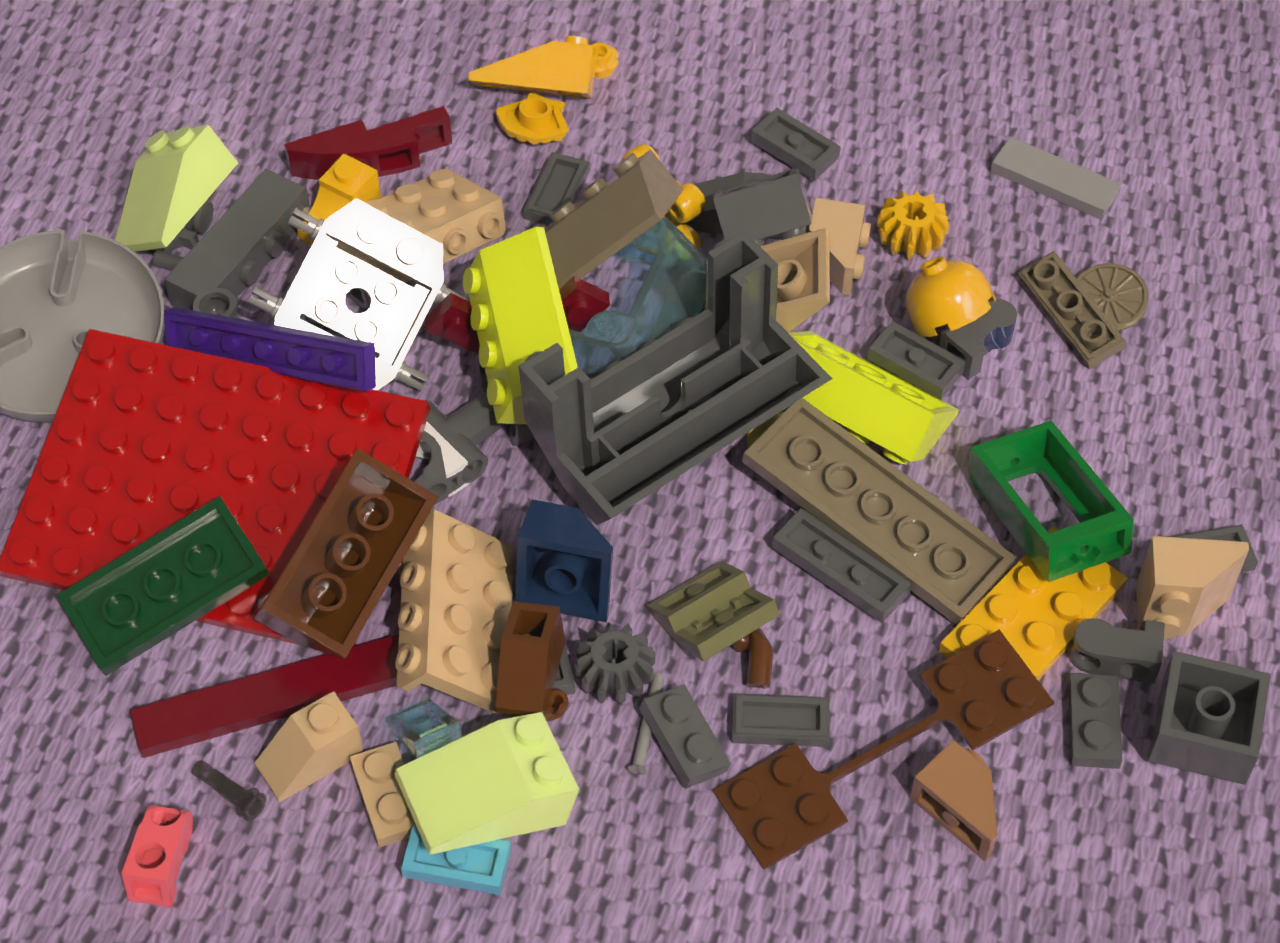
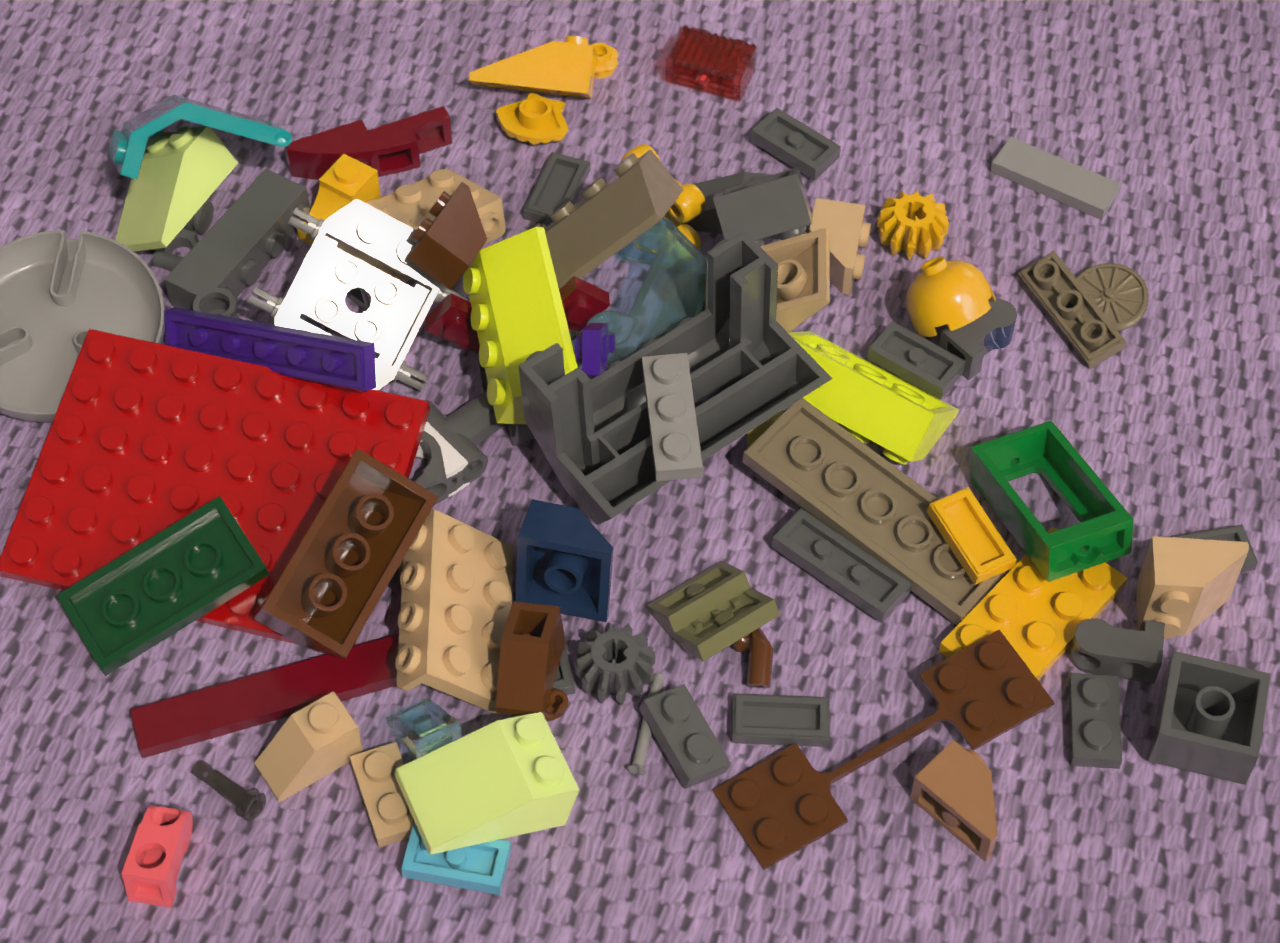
none -> teal hinge [108,94,292,179]
none -> reddish brown slope [407,182,487,290]
none -> dark purple plate [575,323,615,376]
none -> light grey plate [642,353,703,482]
none -> clear red brick [665,25,757,102]
none -> yellow tile [927,487,1017,585]

